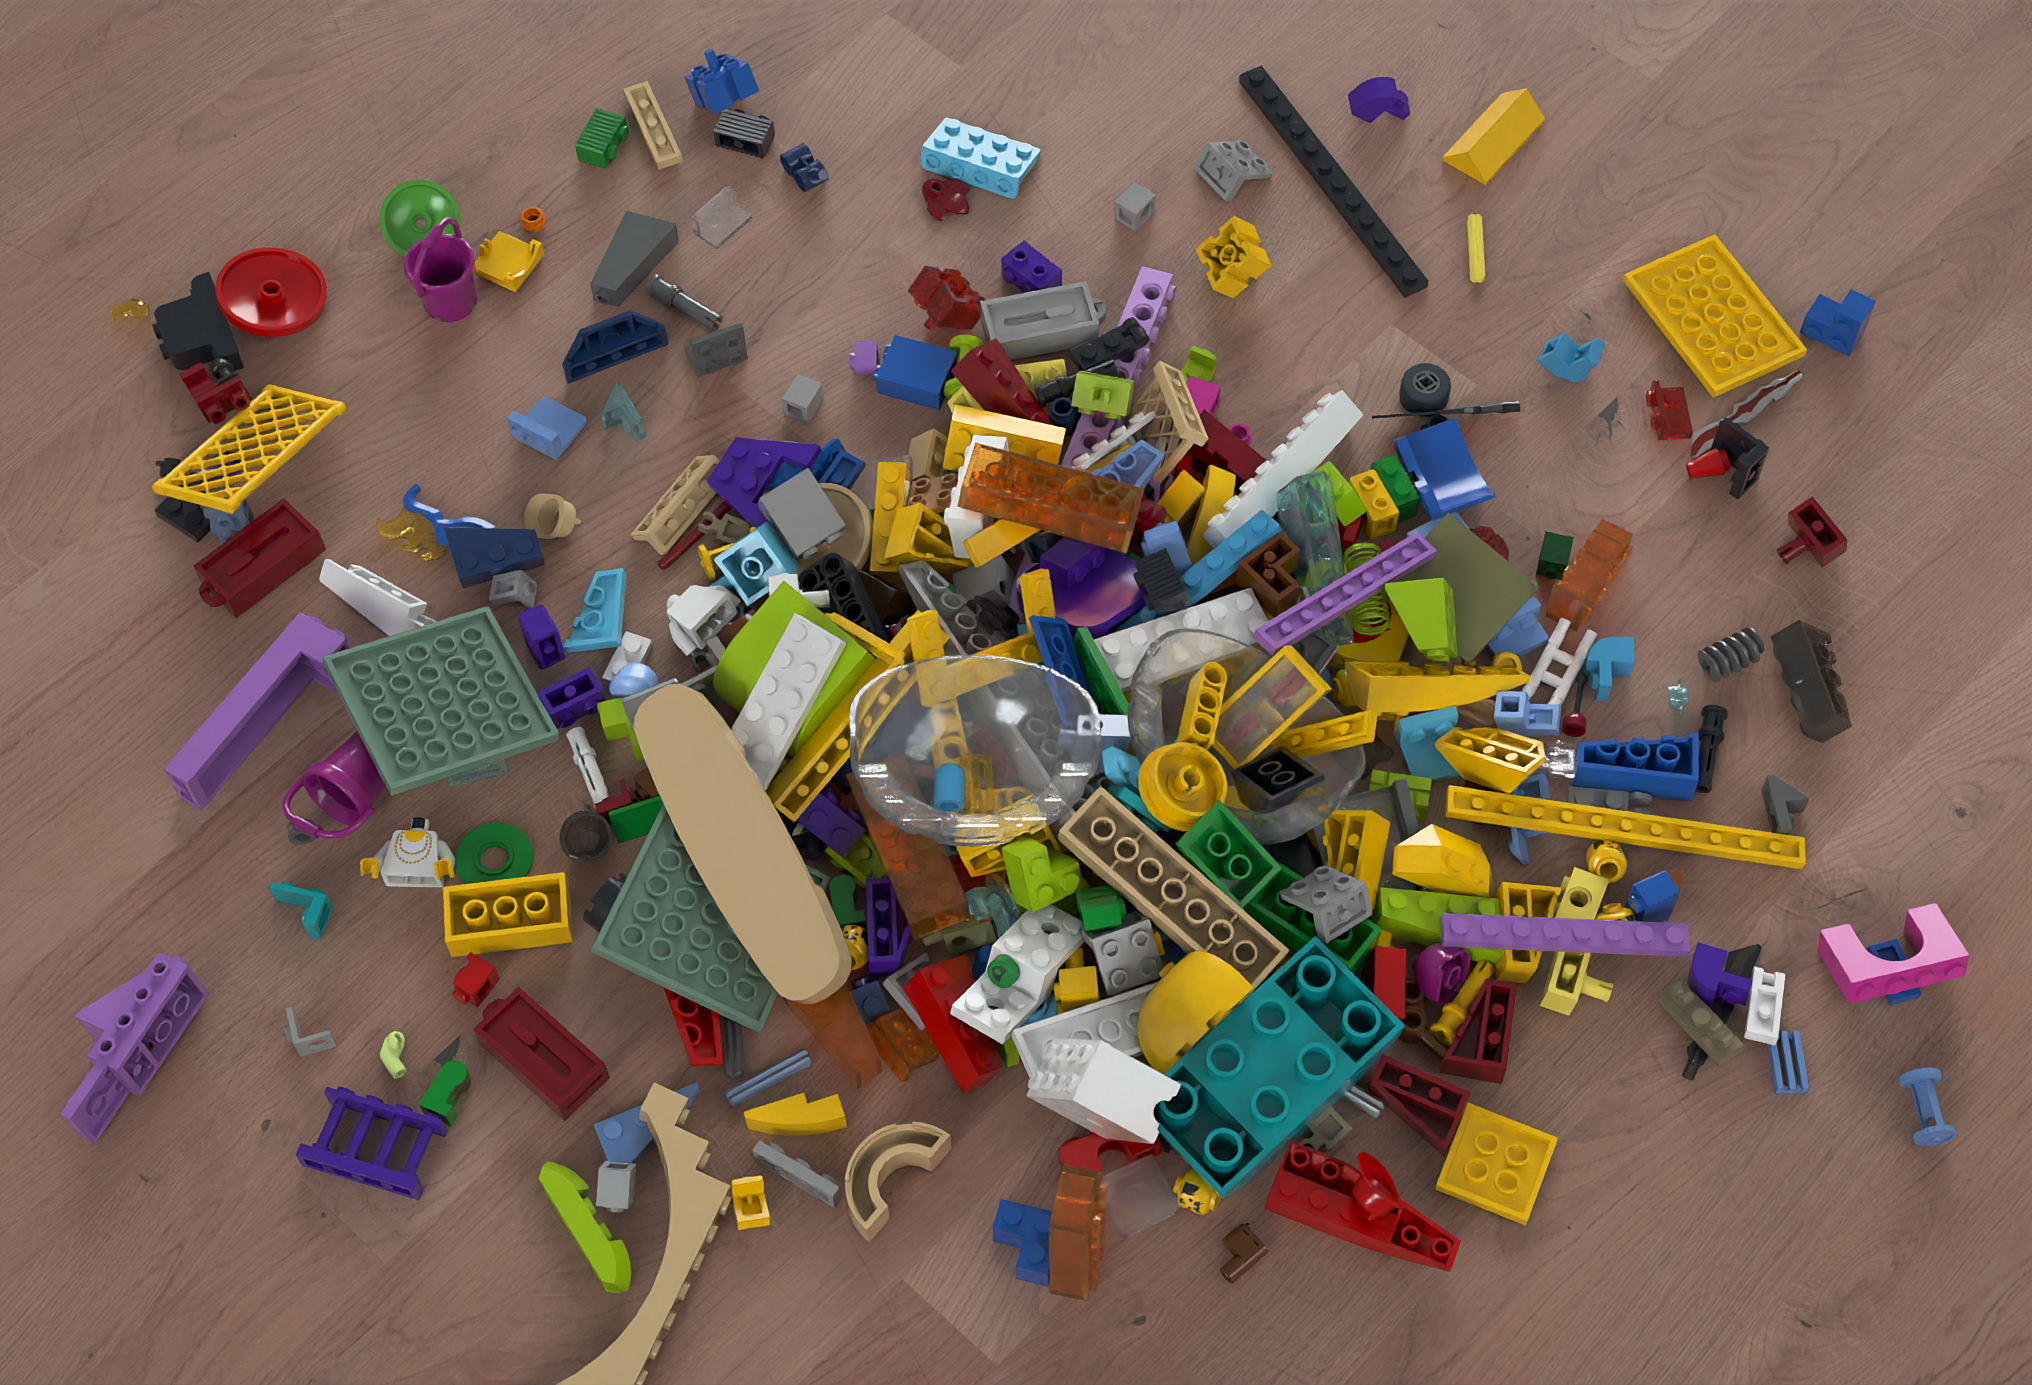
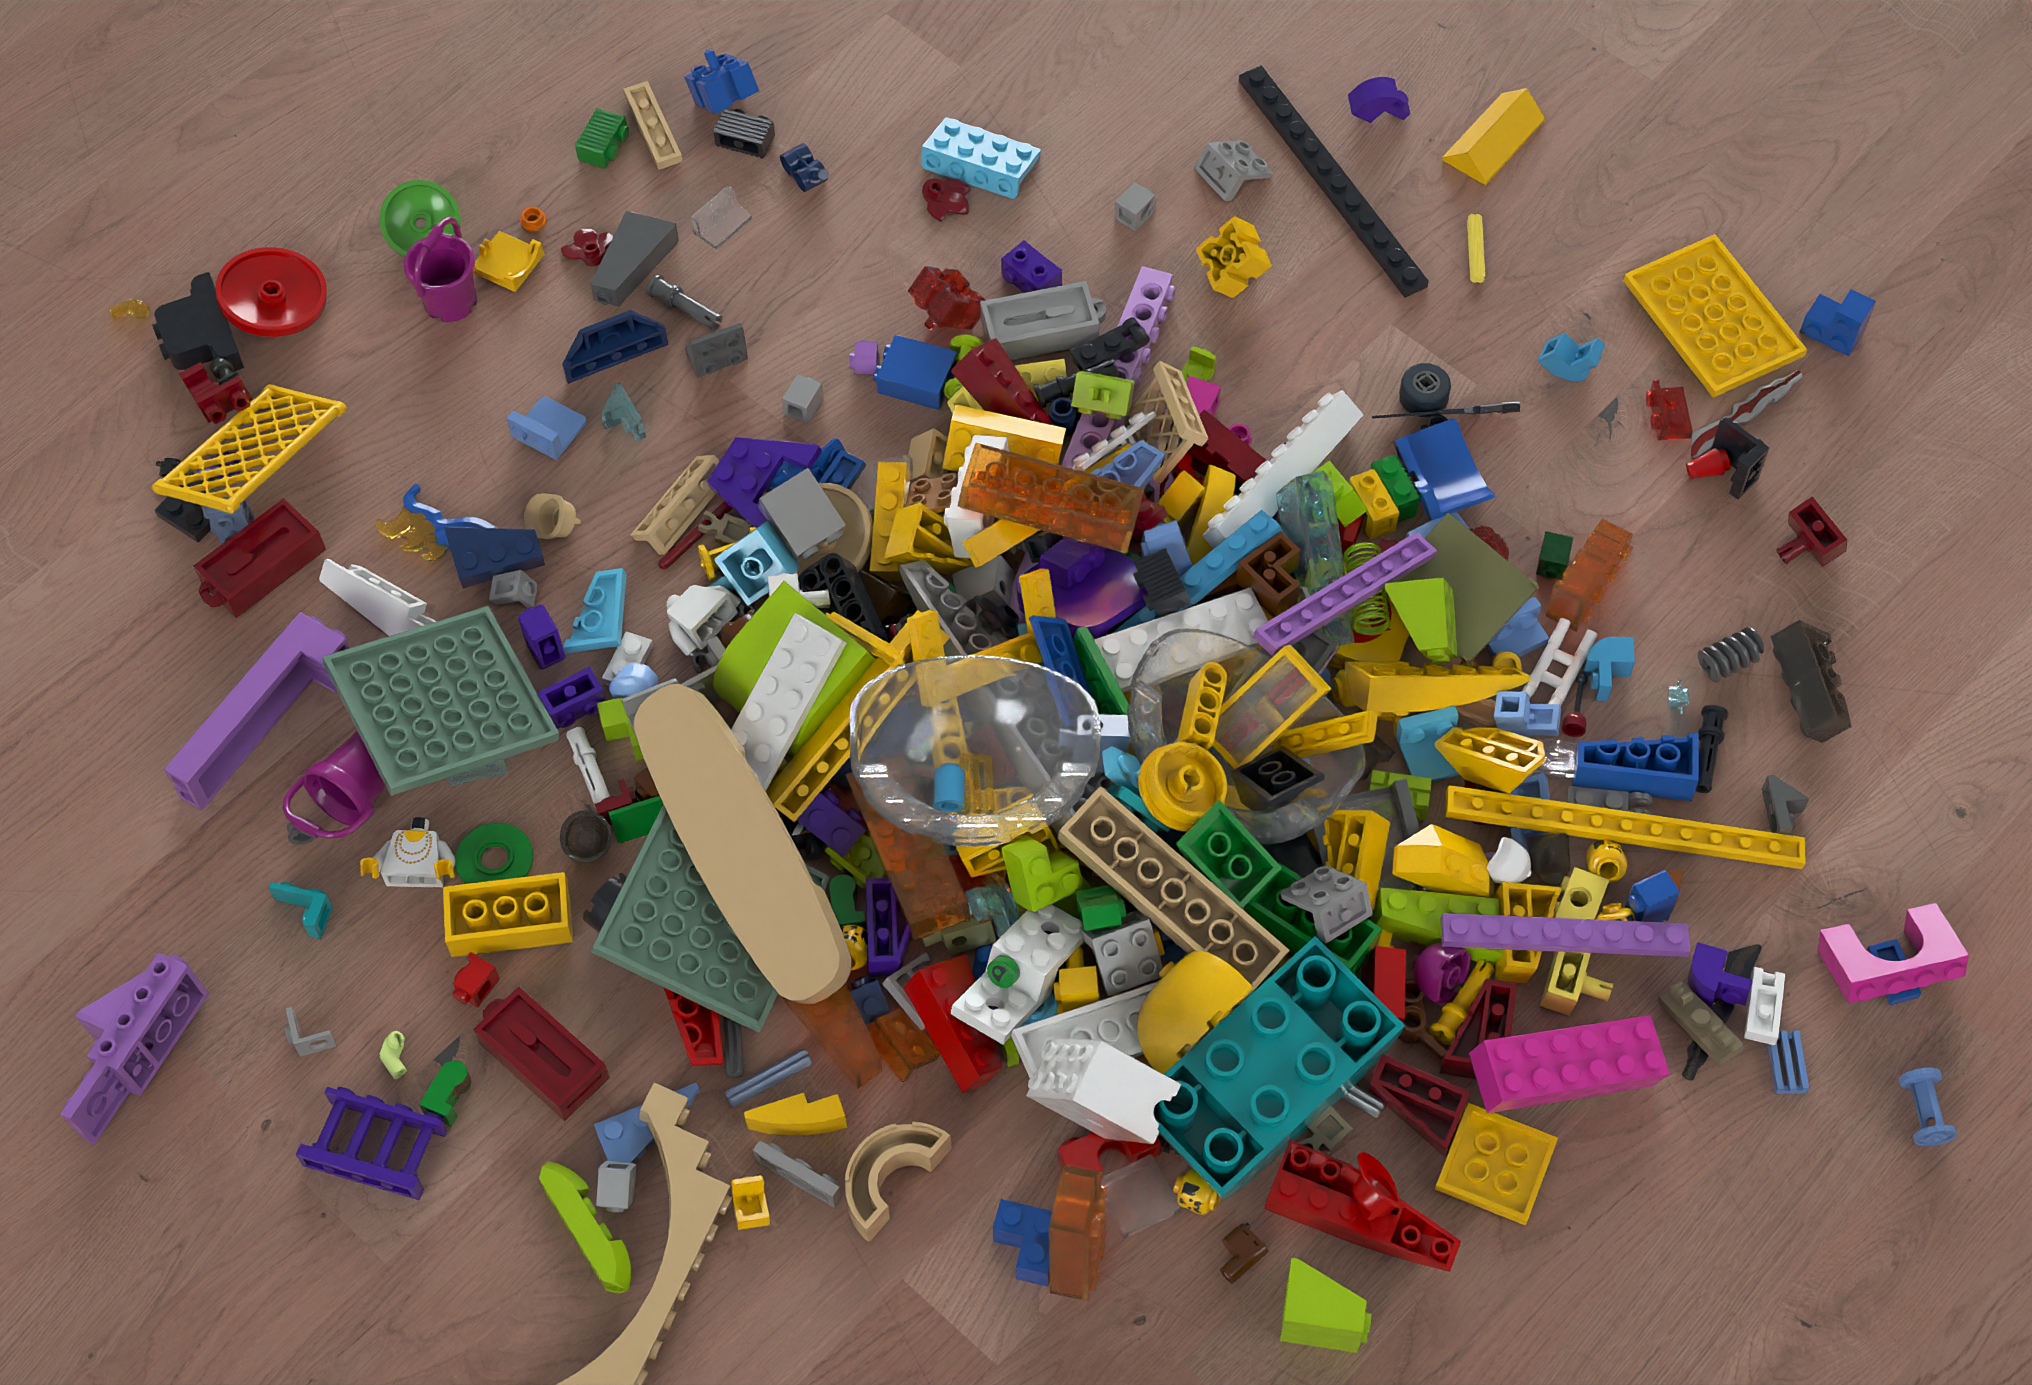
none -> dark red plate [561,228,613,266]
none -> lime slope [1280,1257,1372,1353]
none -> dark pink brick [1469,1015,1670,1113]
none -> white hair [1484,837,1531,884]
none -> clear smoke helmet [1527,833,1571,885]

